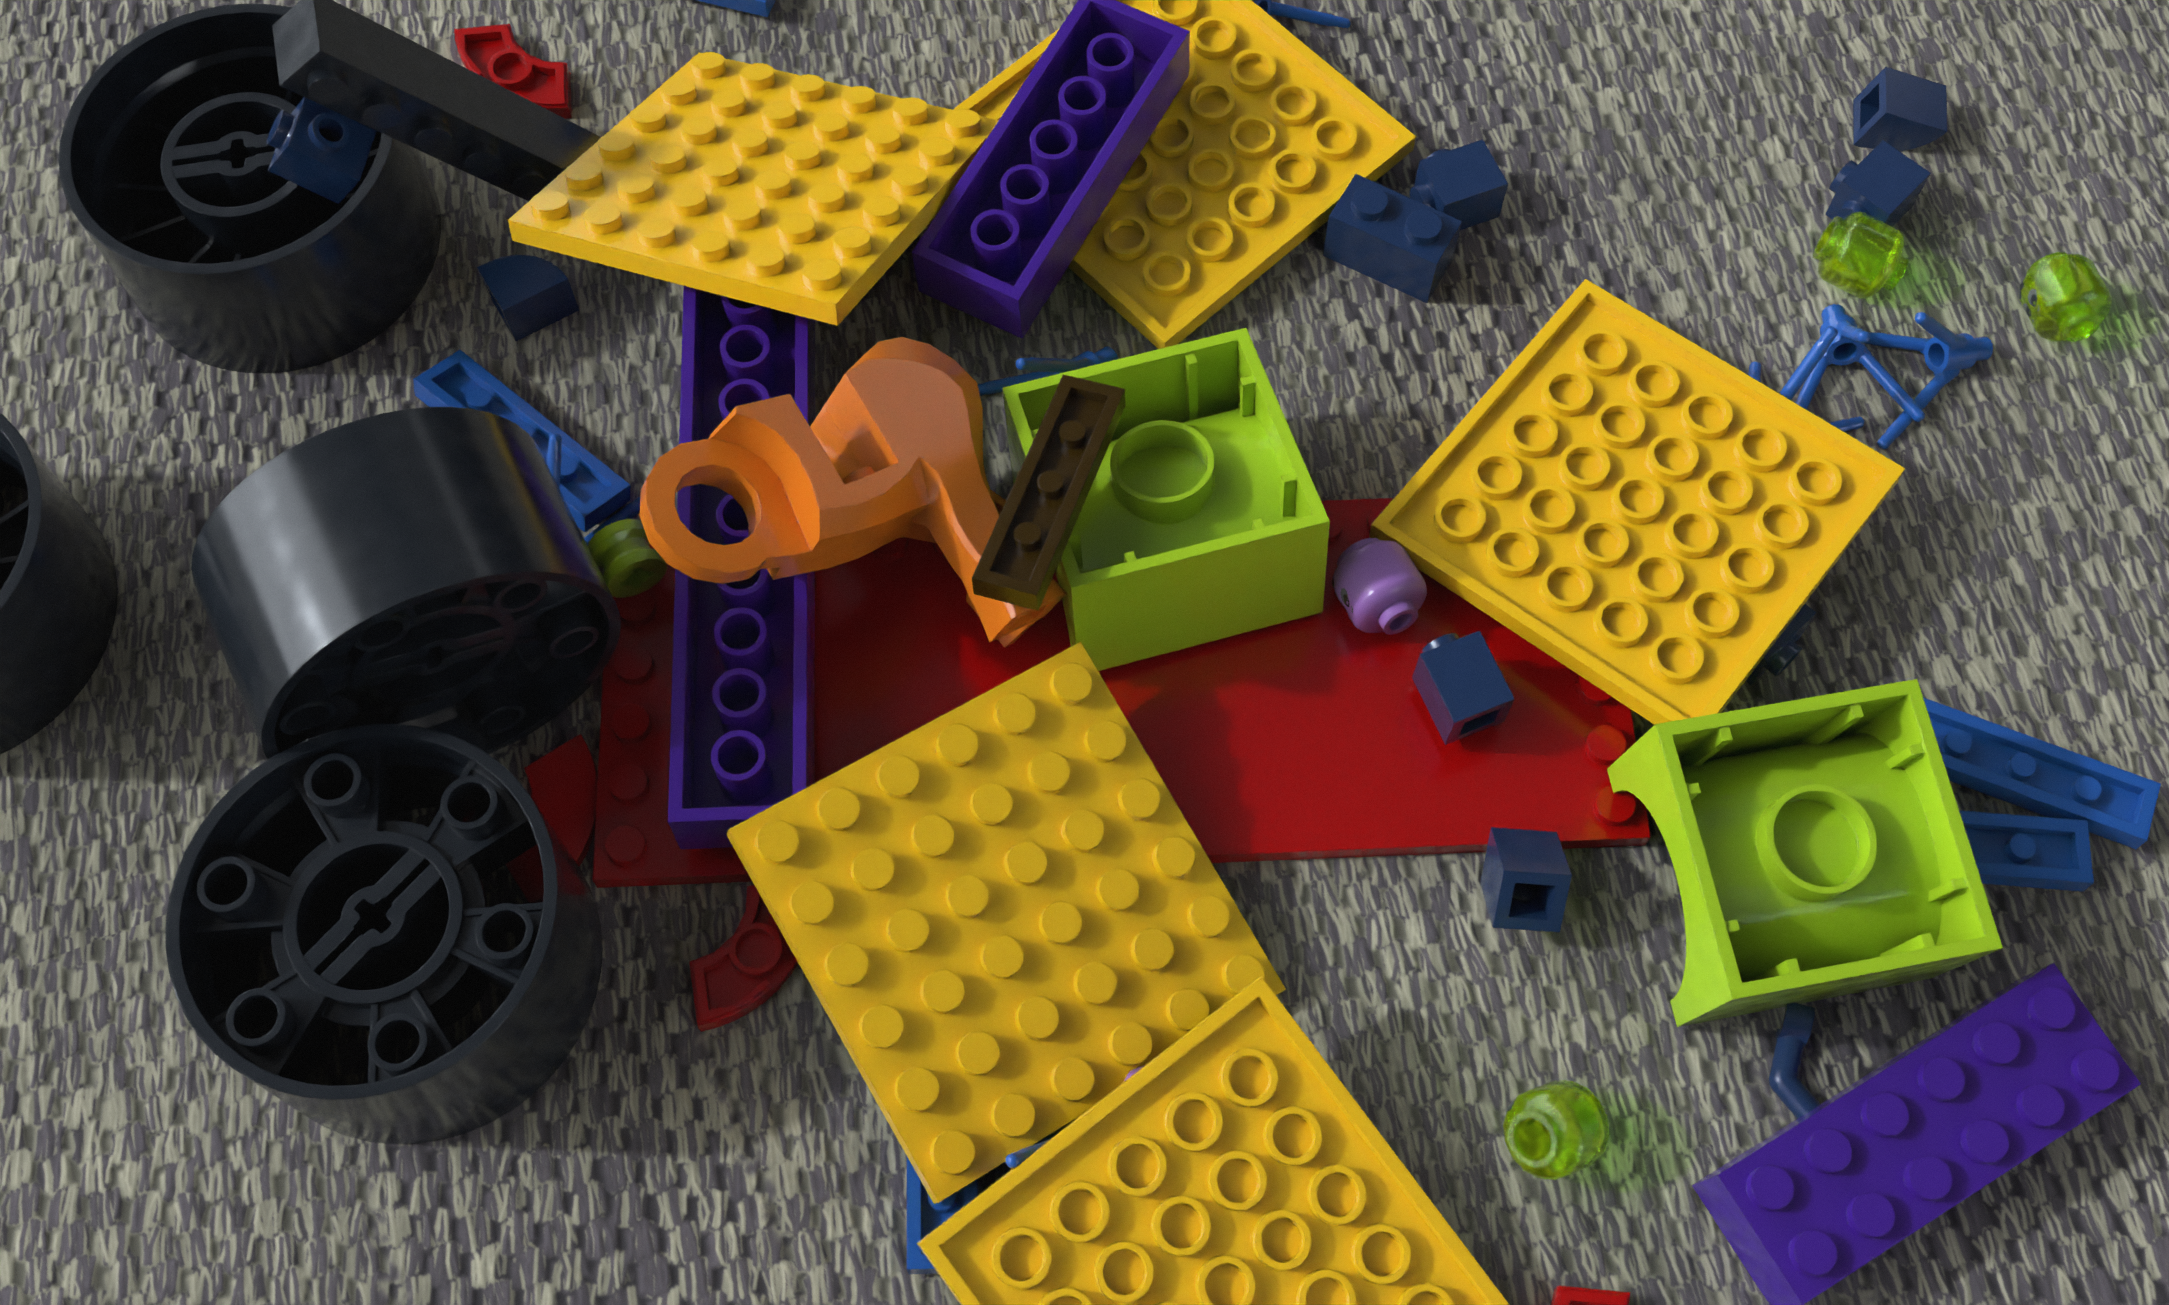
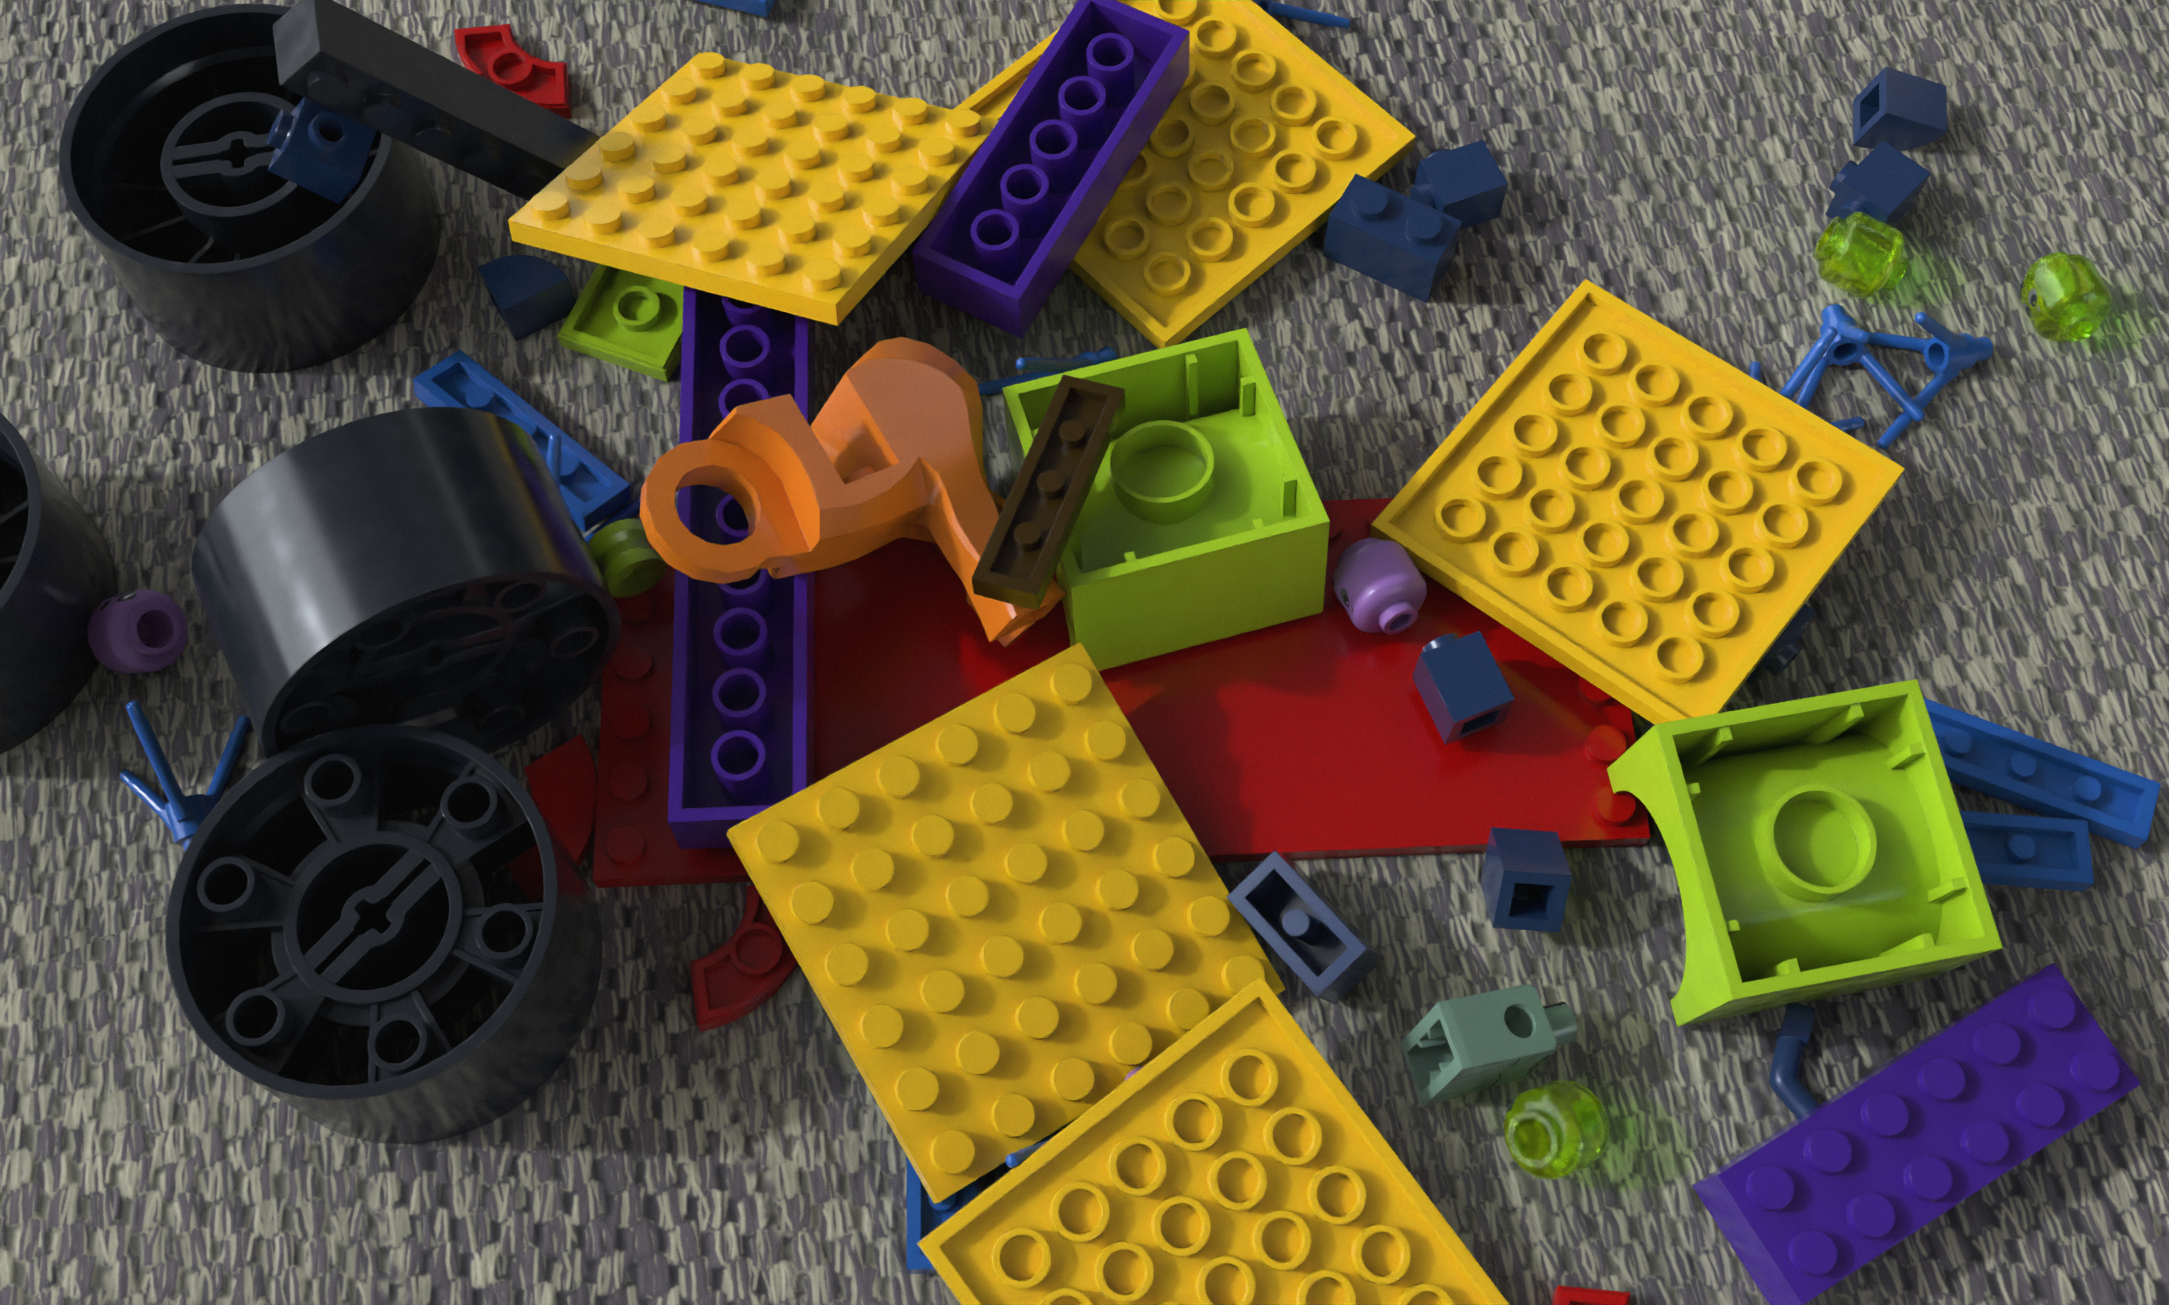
none -> medium lavender head [87,590,188,674]
none -> blue plant [119,701,251,851]
none -> lime tile [557,263,684,382]
none -> dark blue brick [1226,850,1384,1005]
none -> sand green torso [1400,984,1577,1108]

